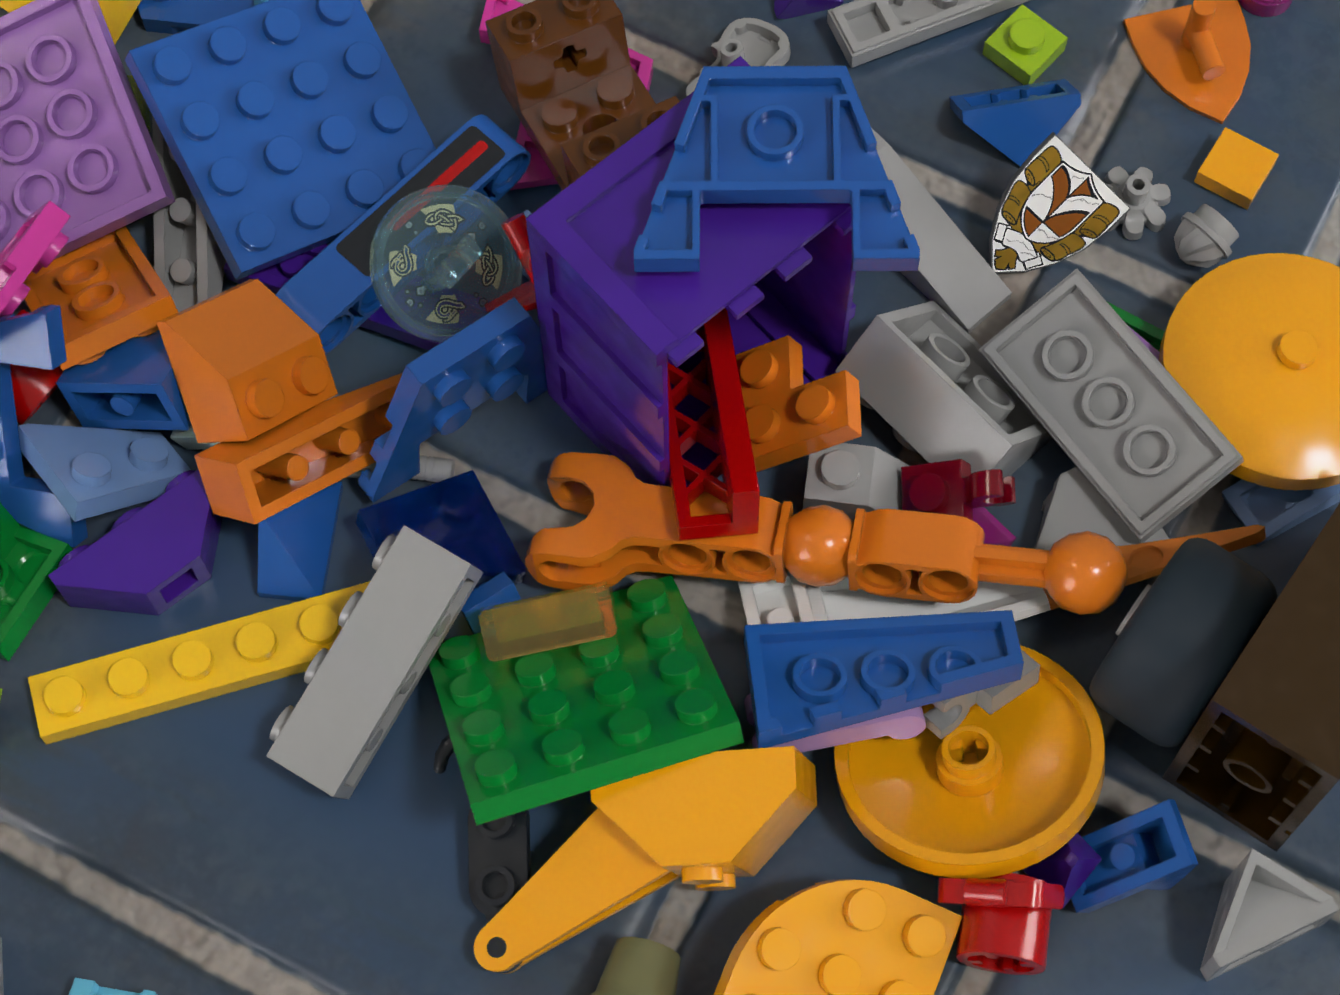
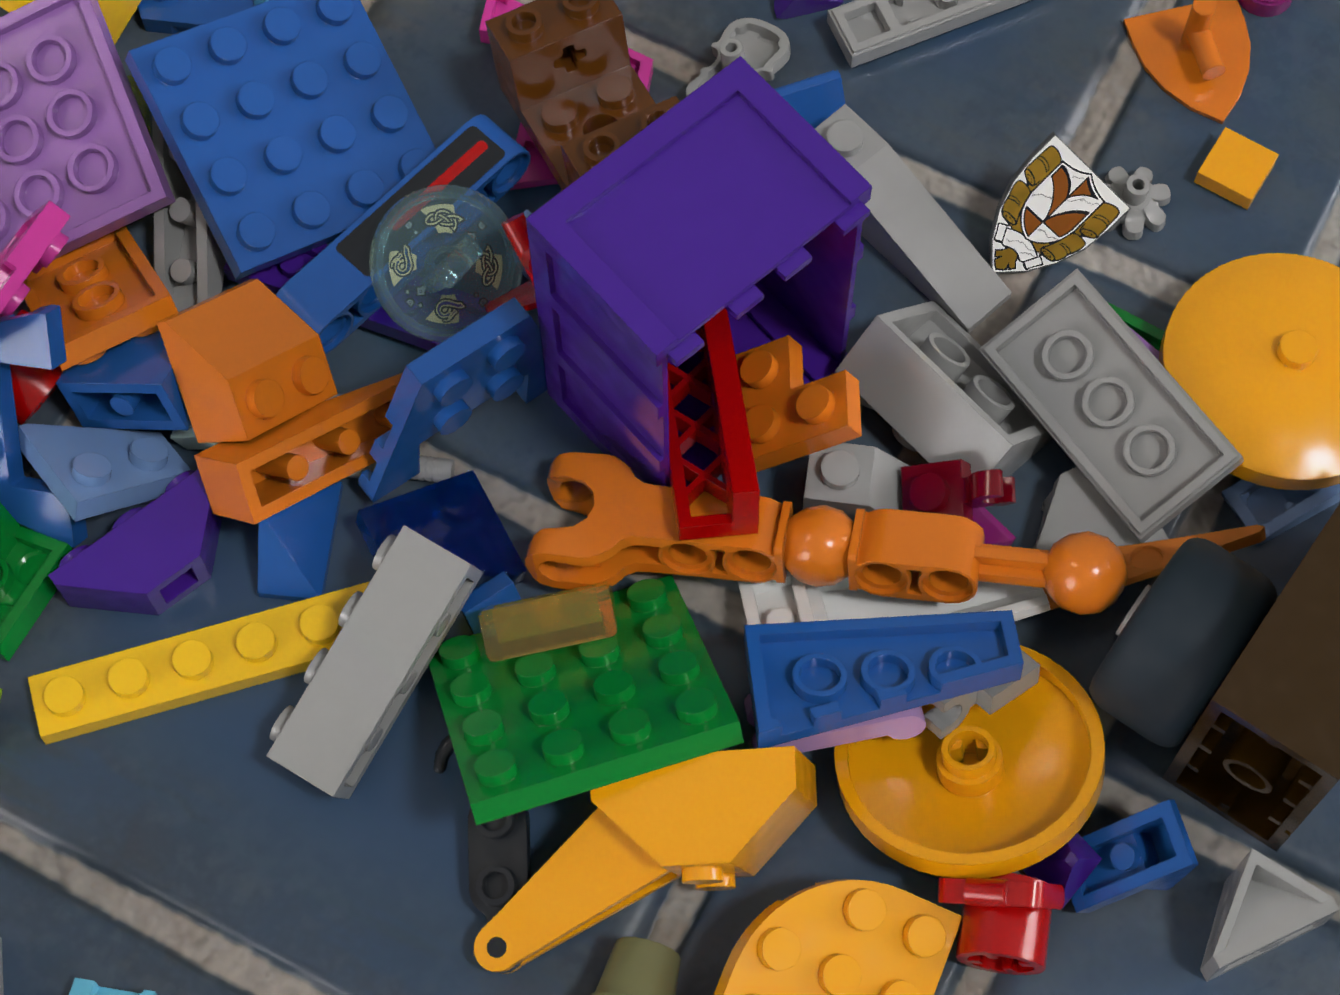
blue wing [634,66,920,272] -> none
blue slope [949,79,1081,167] -> none
lime plate [982,4,1068,85] -> none
light grey plate [1174,204,1239,268] -> none

